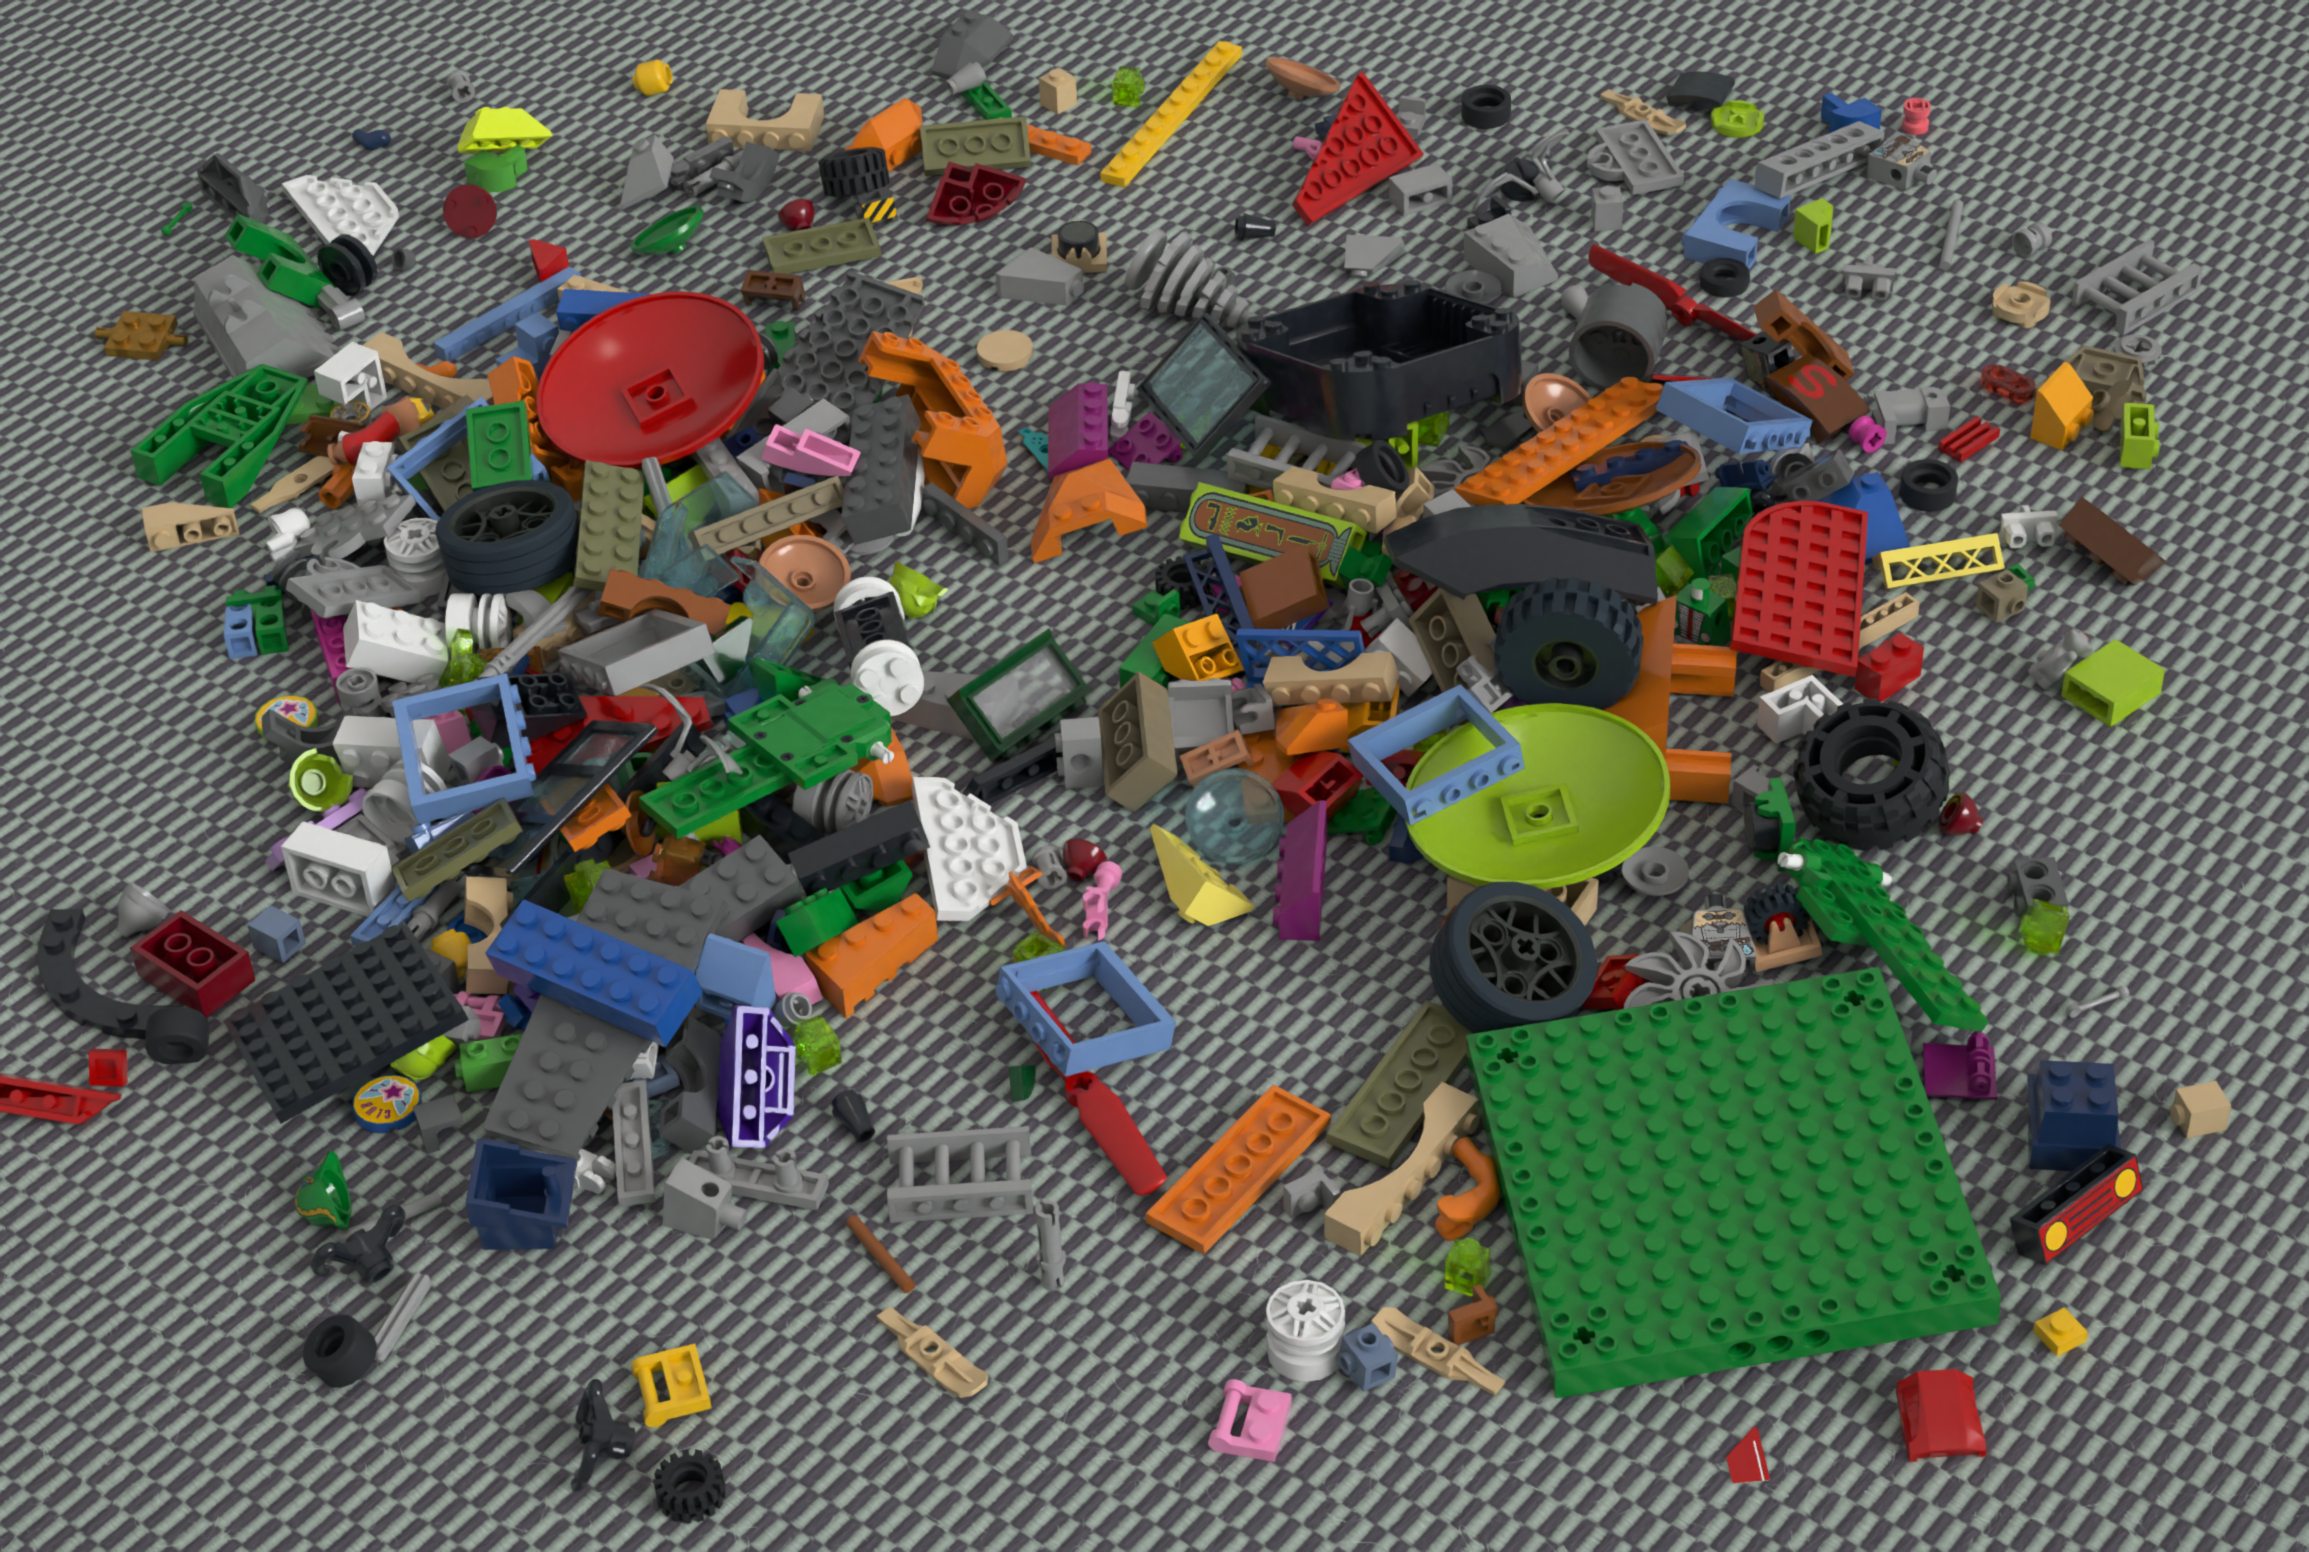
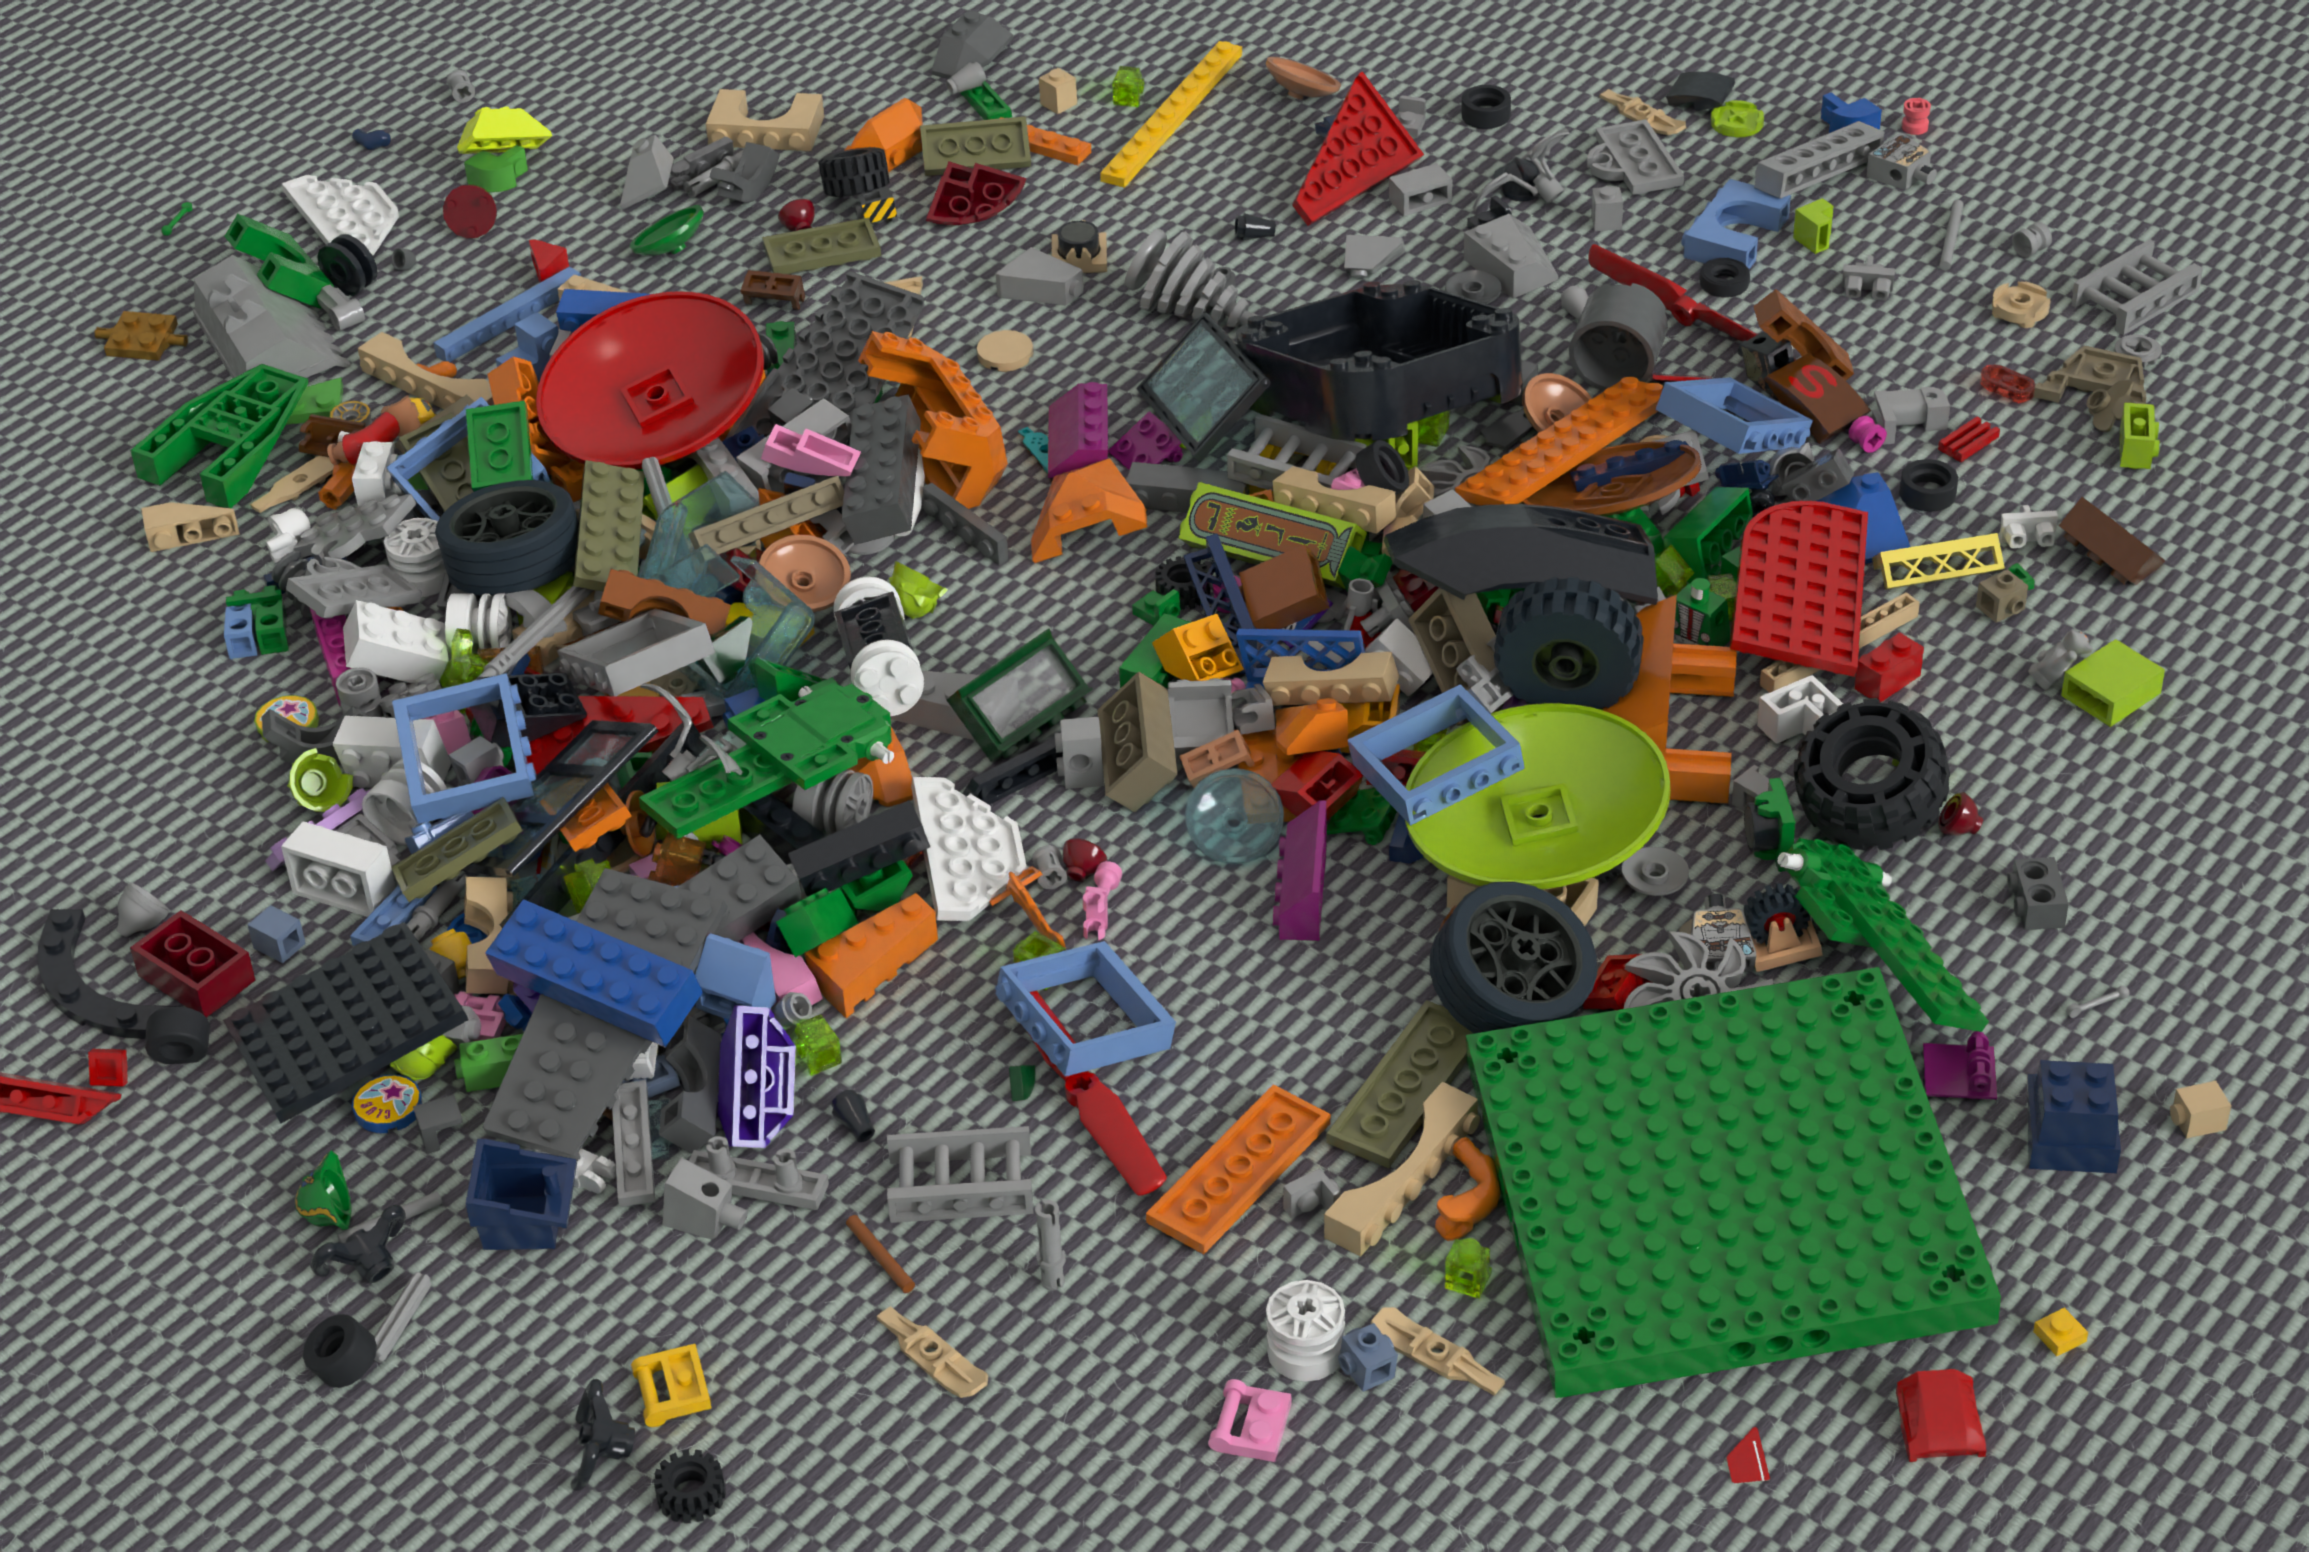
dark grey wedge [197,153,269,224] -> none
white brick [314,342,387,411] -> none
yellow head [632,60,673,96] -> none
white hinge [1110,371,1135,442] -> none
light yellow wedge [1150,824,1254,926] -> none
bright pink arm [1293,136,1322,161] -> none
dark orange bracket [1448,1284,1499,1345] -> none
brick [2009,1144,2144,1265] -> none
clear neon green brick [2019,899,2070,956] -> none
light orange slope [2030,362,2094,450] -> none

